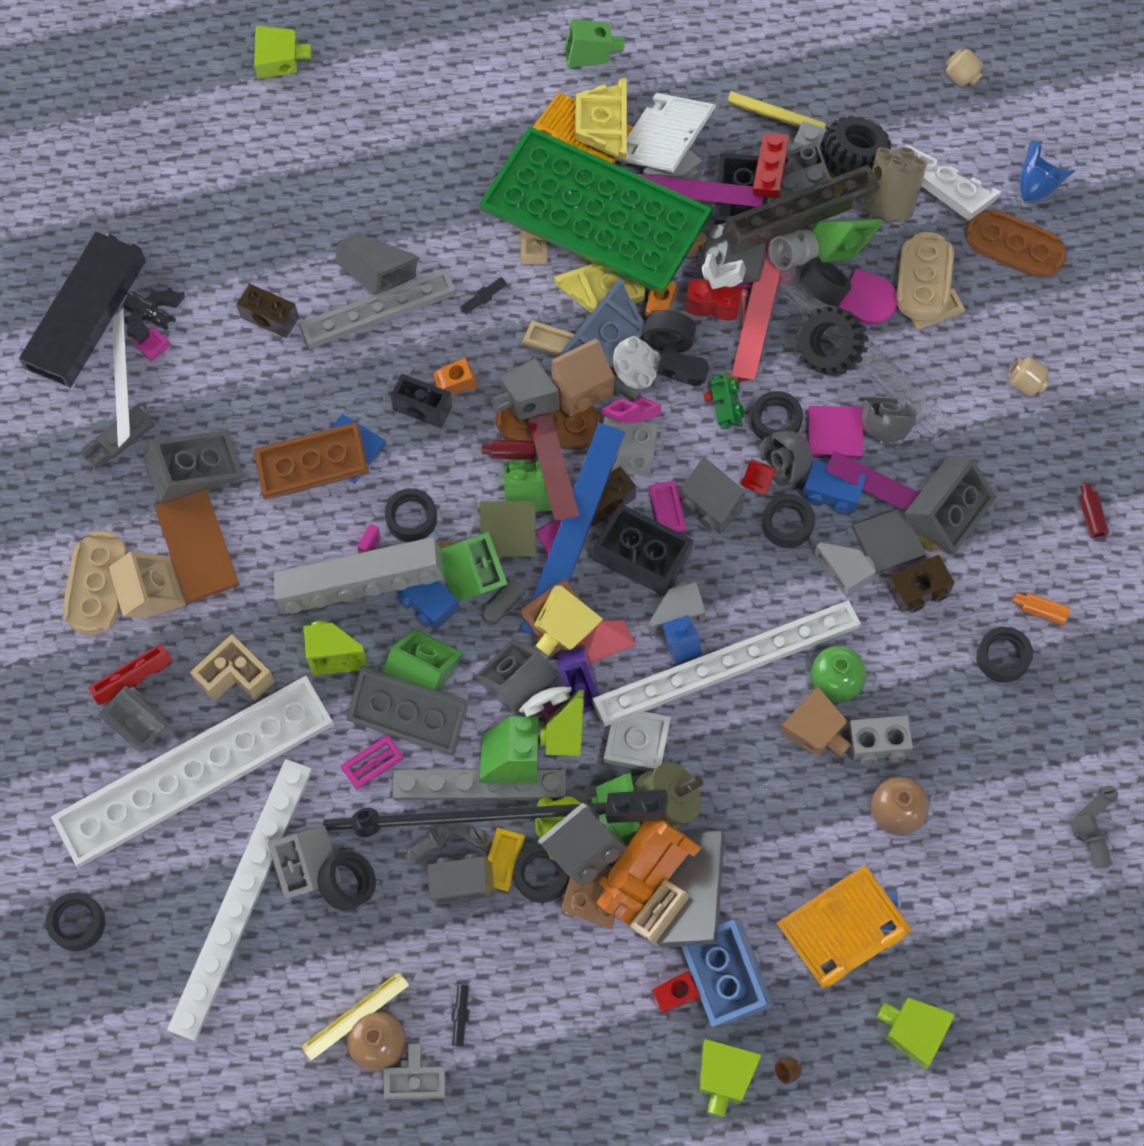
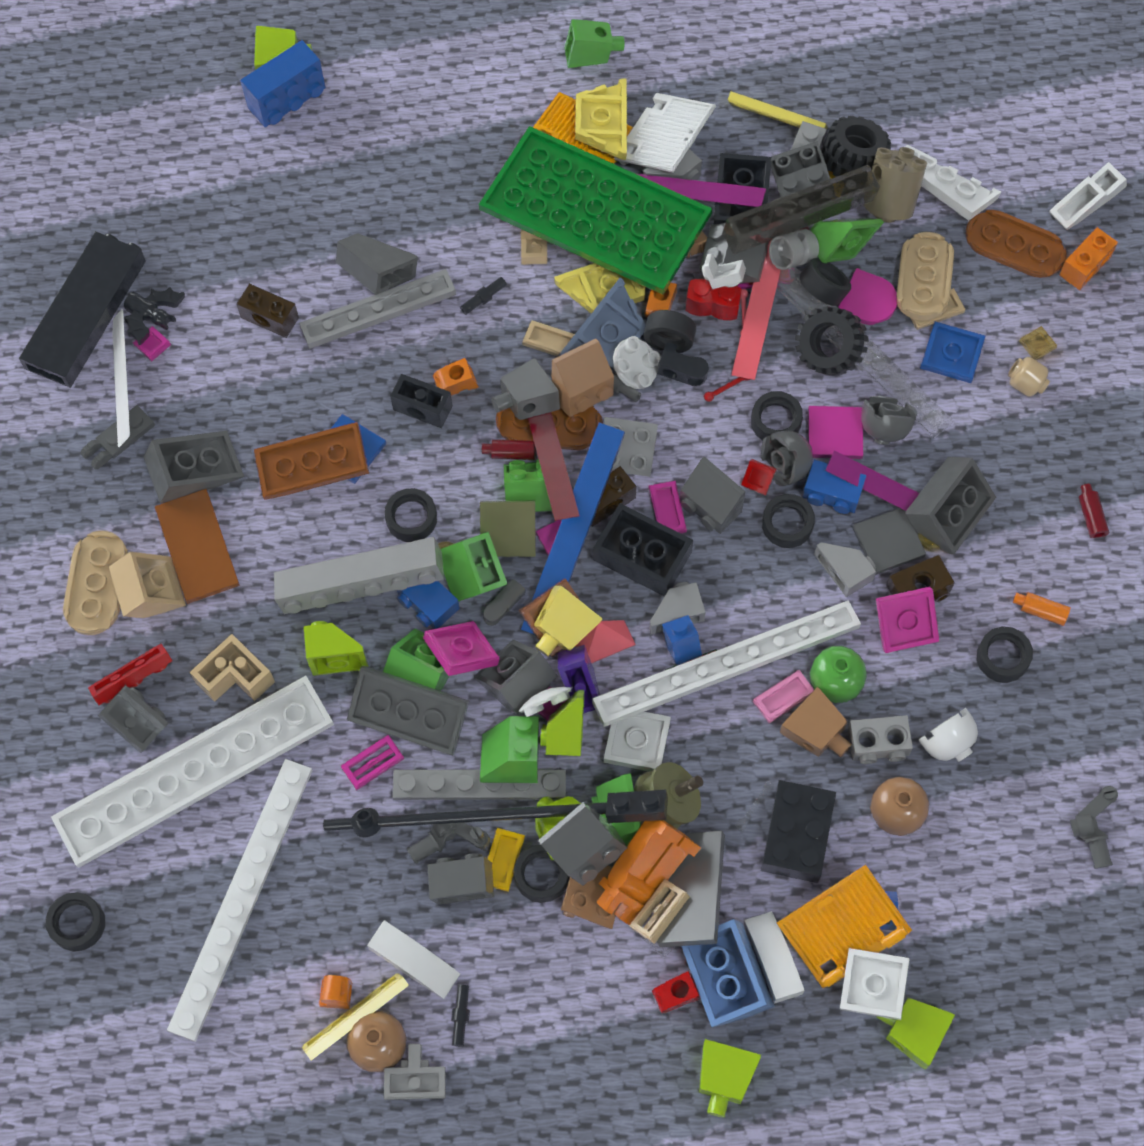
light grey slope [268,826,342,900] -> none
black tyre [317,851,376,911] -> none
dark pink tile [357,524,381,553] -> none
dark pink slope [602,396,662,423] -> none
green hinge [710,371,745,429] -> none
red plate [753,133,789,198] -> none
reddish brown hinge [775,1057,802,1084] -> none
tan head [945,49,983,87] -> none
blue helmet [1020,142,1076,201] -> none
none -> blue brick [240,40,326,127]
none -> orange leg [319,975,353,1009]
none -> white slope [367,920,460,999]
none -> dark pink tile [423,621,500,676]
none -> white slope [744,911,804,1004]
none -> bright pink tile [753,670,814,724]
none -> black brick [761,780,836,883]
none -> white plate [840,948,910,1020]
none -> dark pink tile [876,587,939,653]
none -> white cylinder [919,708,978,762]
none -> blue tile [920,321,986,383]
none -> clear yellow tile [1019,326,1057,360]
none -> white slope [1049,162,1127,230]
none -> orange brick [1059,227,1118,290]

